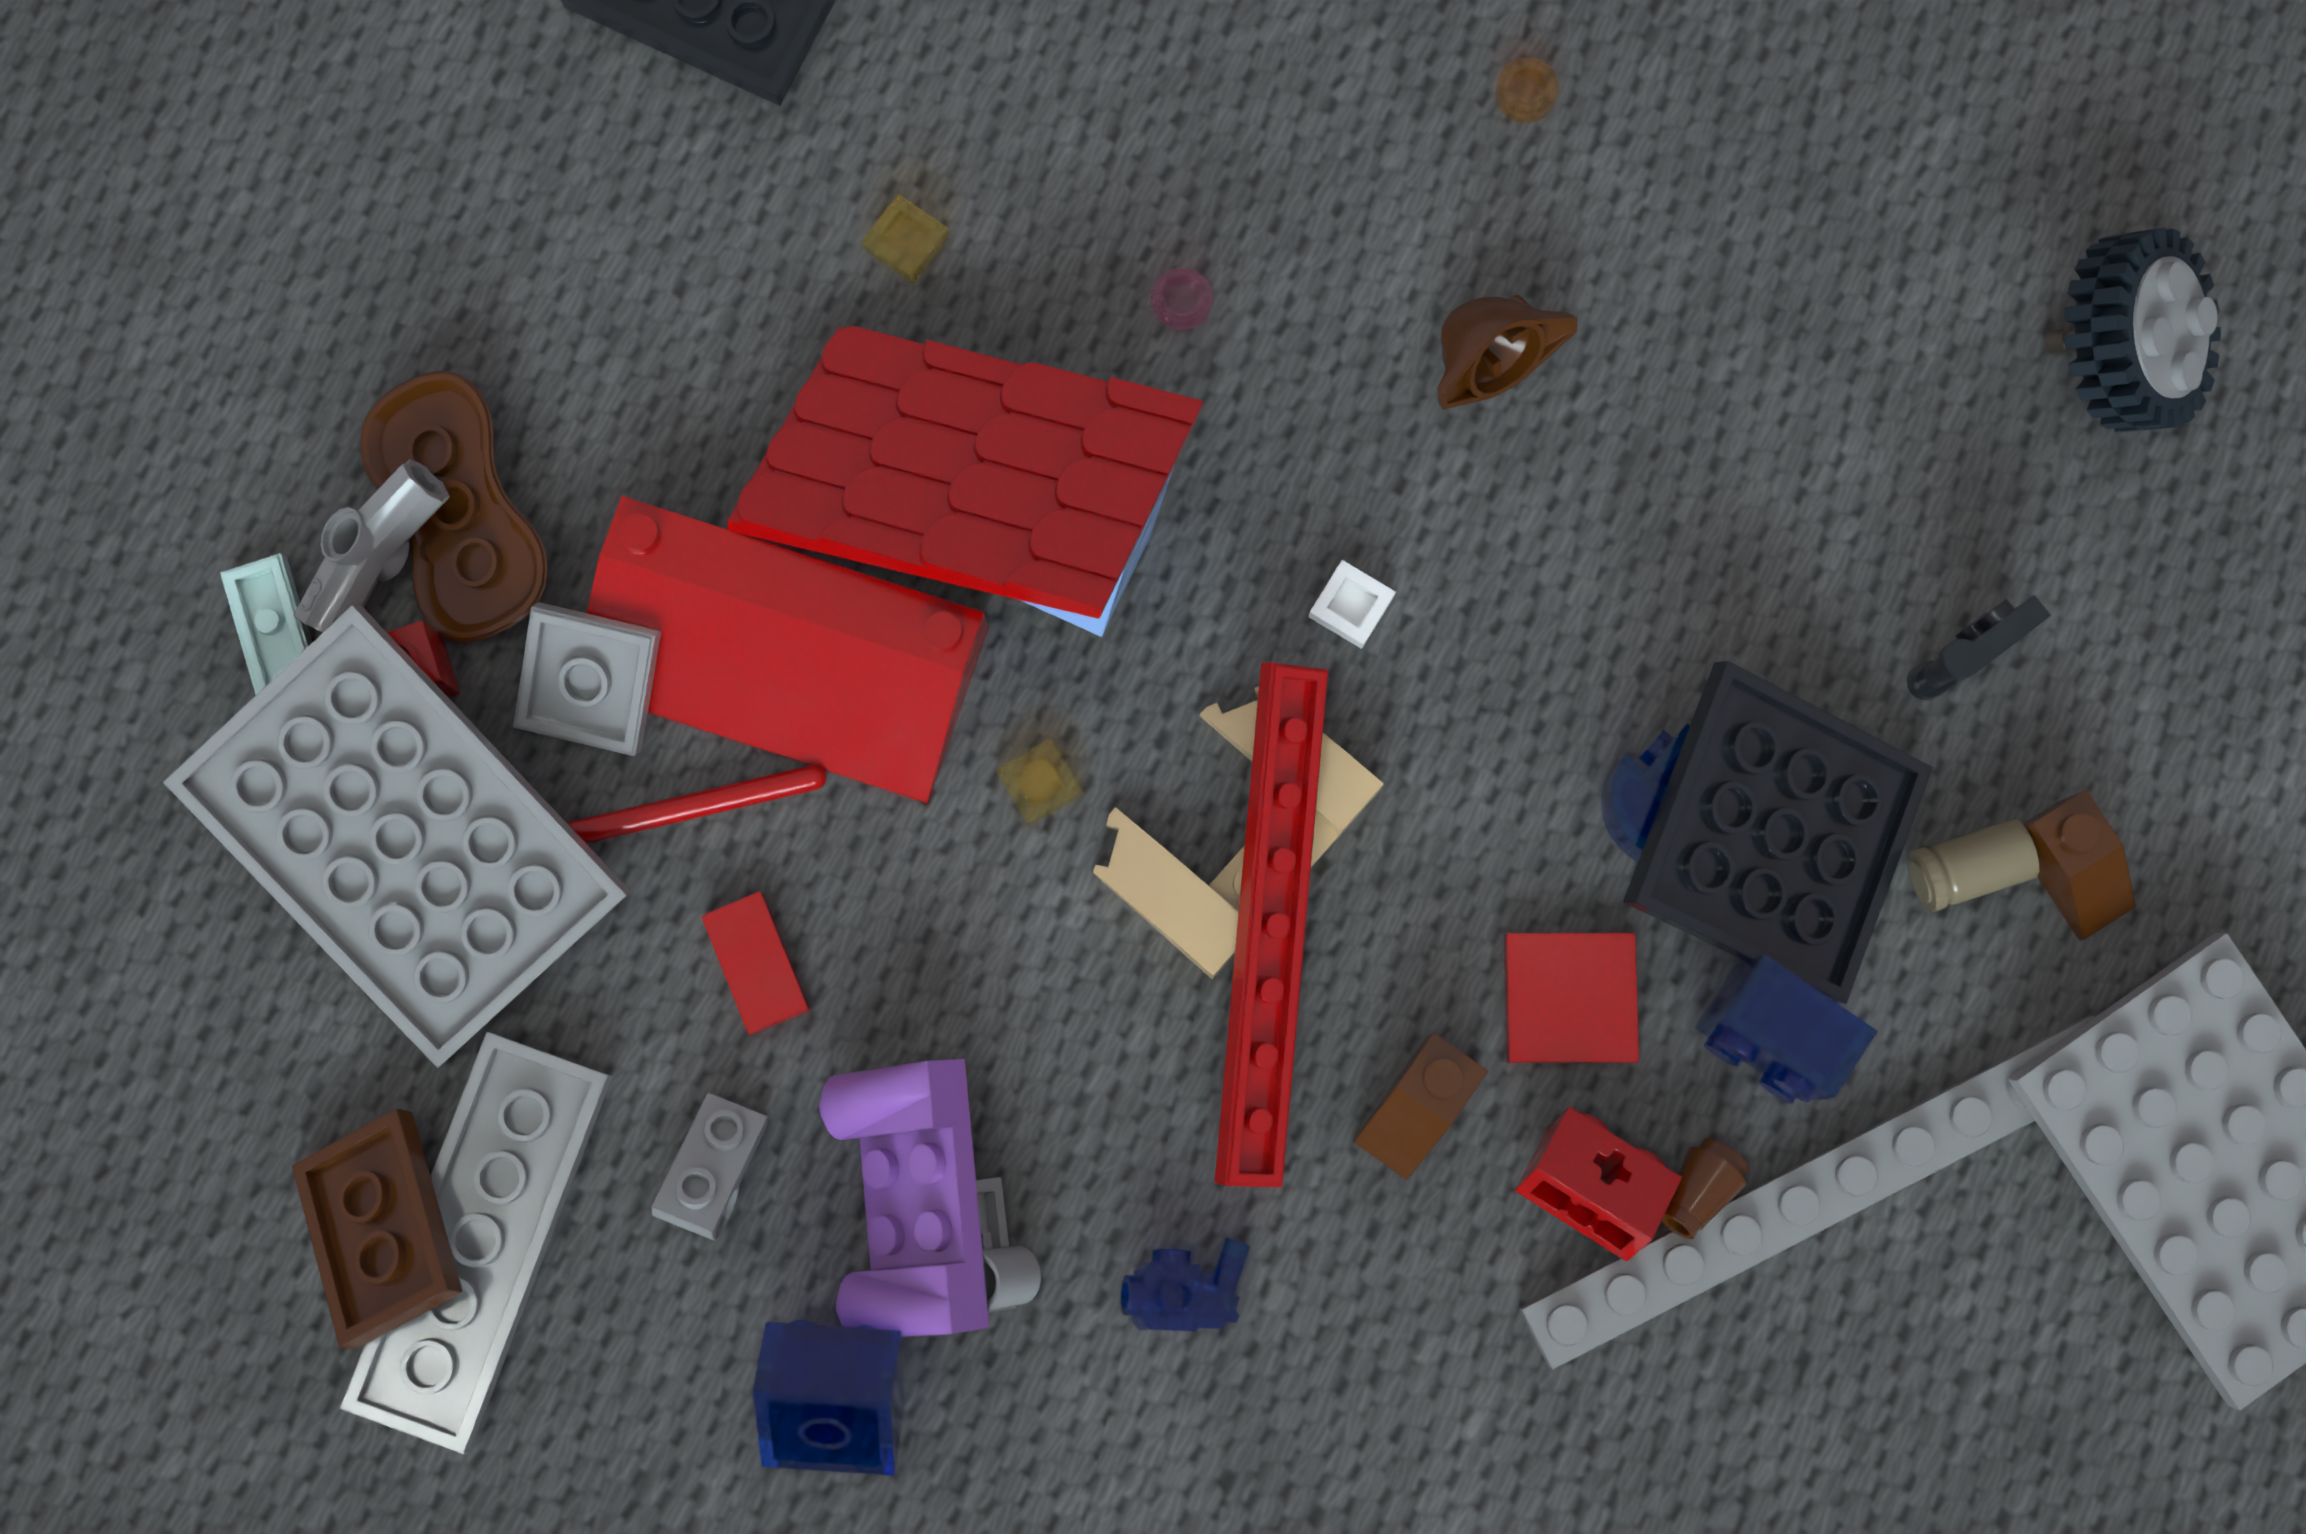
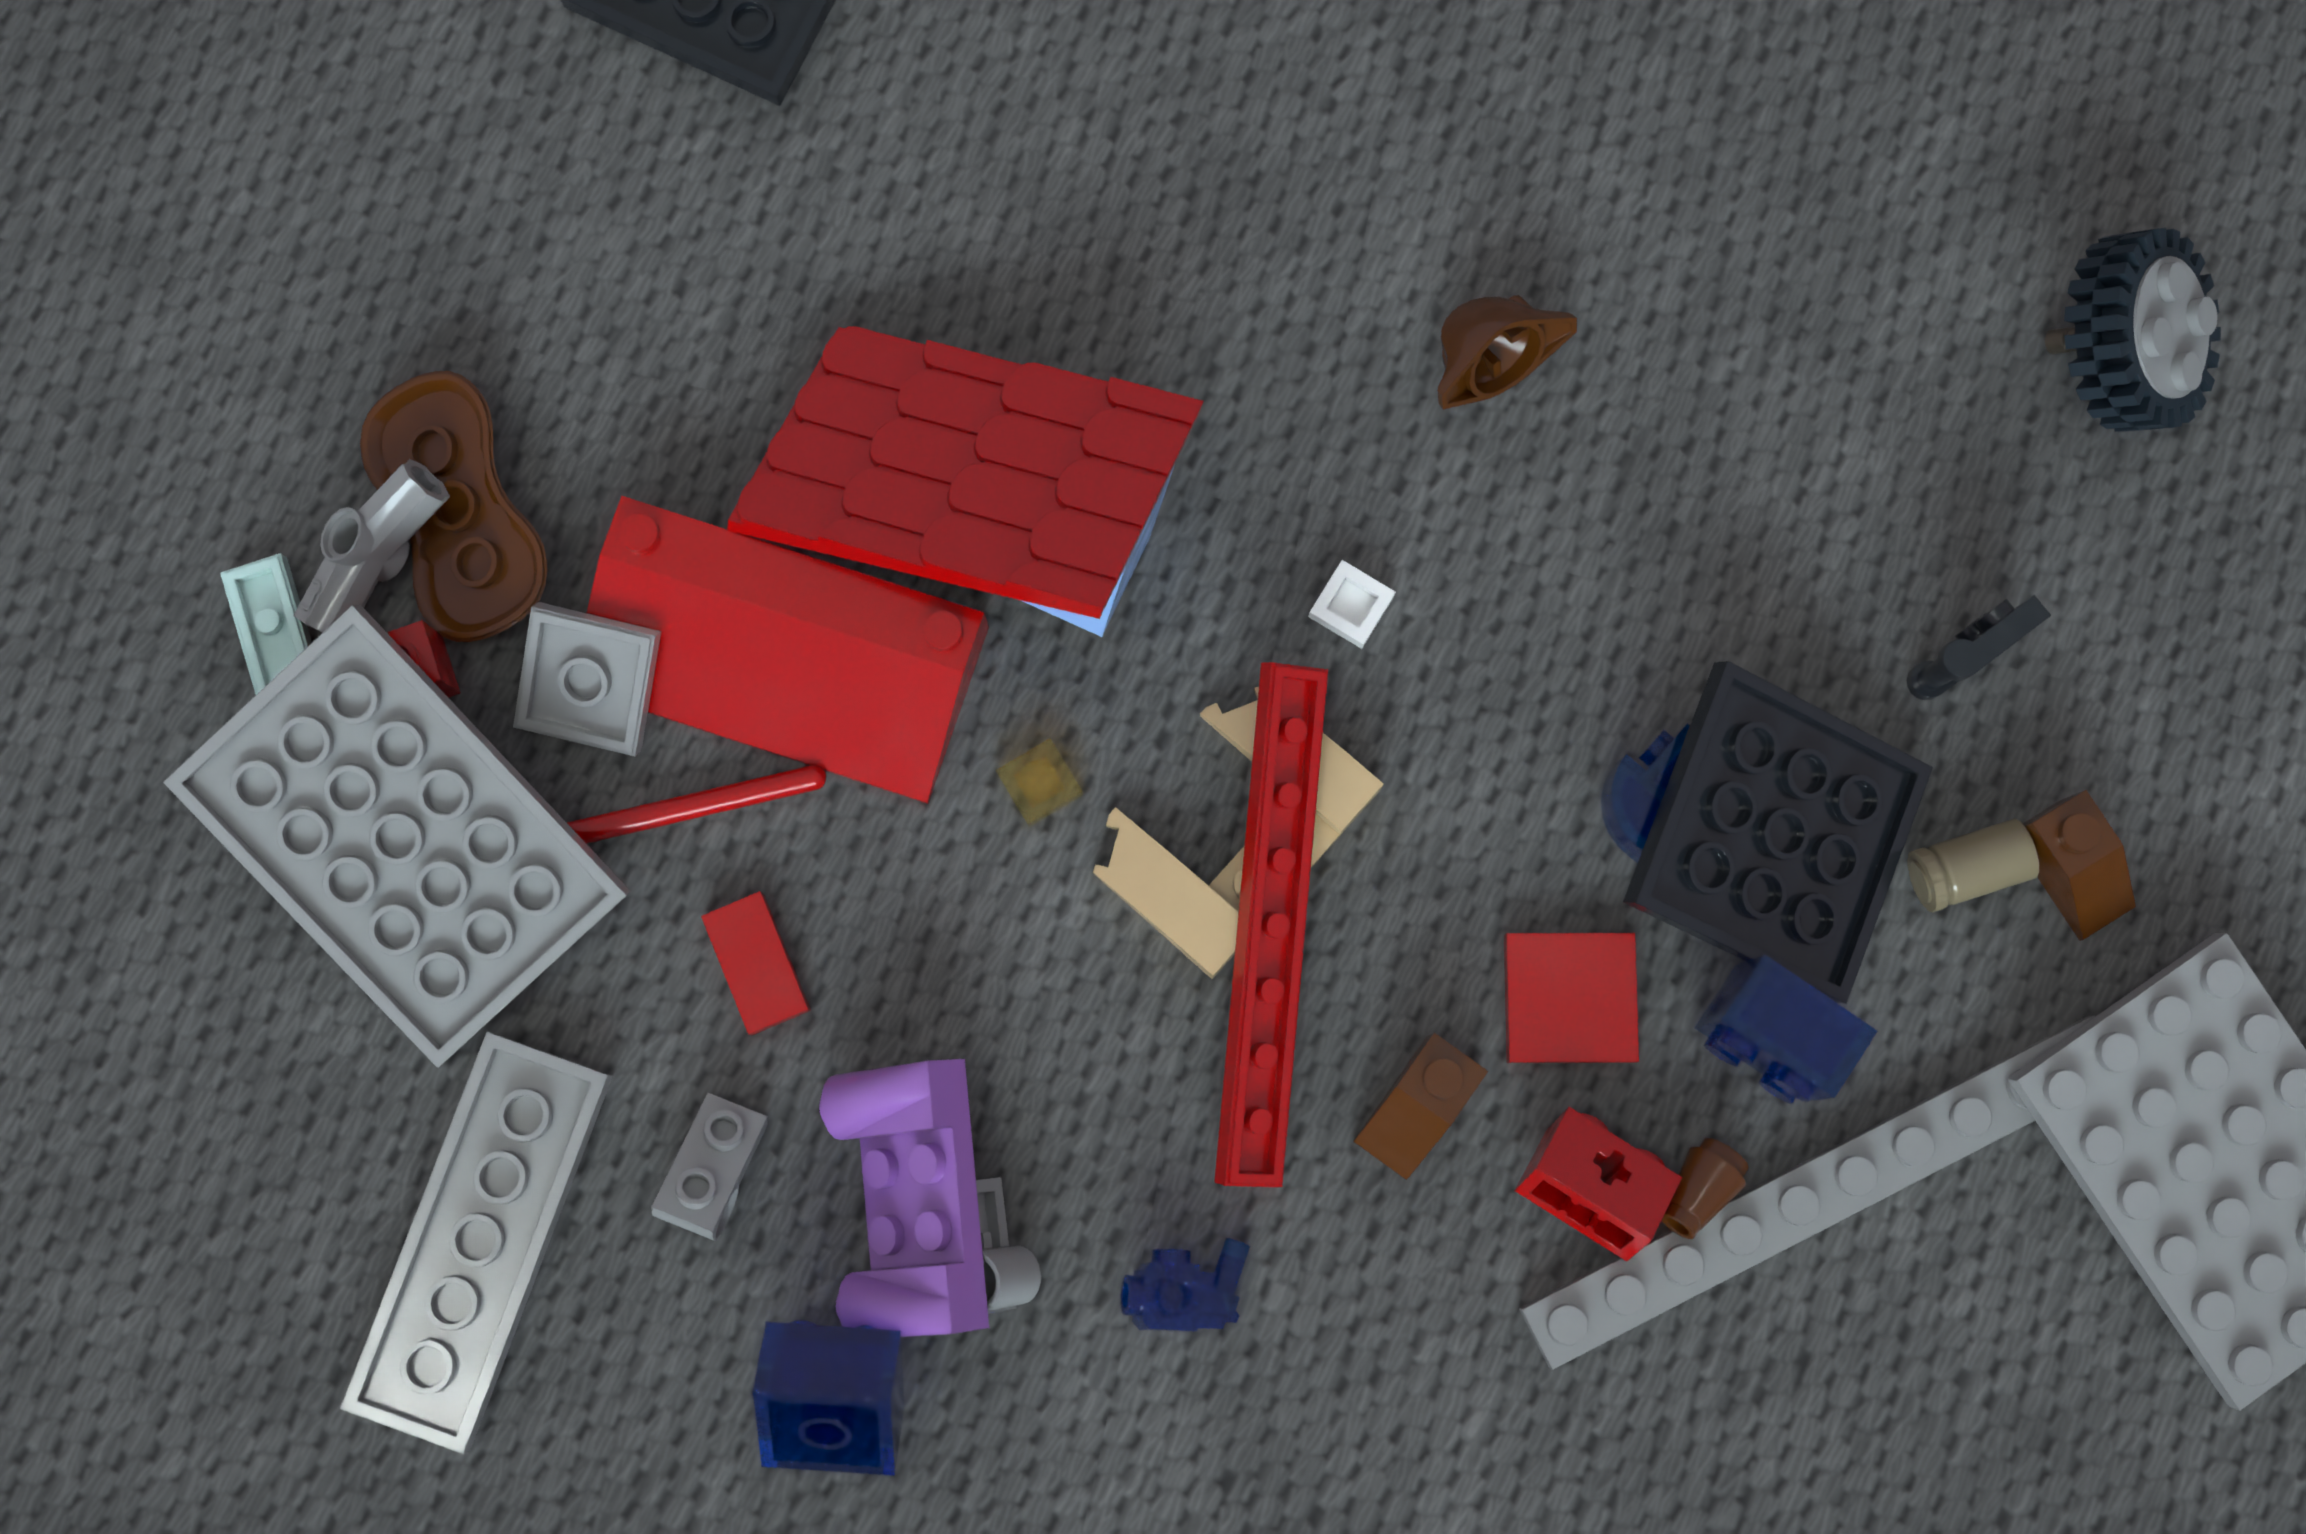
reddish brown plate [292,1108,463,1349] -> none
clear yellow plate [861,194,950,284] -> none
clear pink plate [1151,268,1212,330] -> none
clear orange tile [1495,58,1559,123] -> none

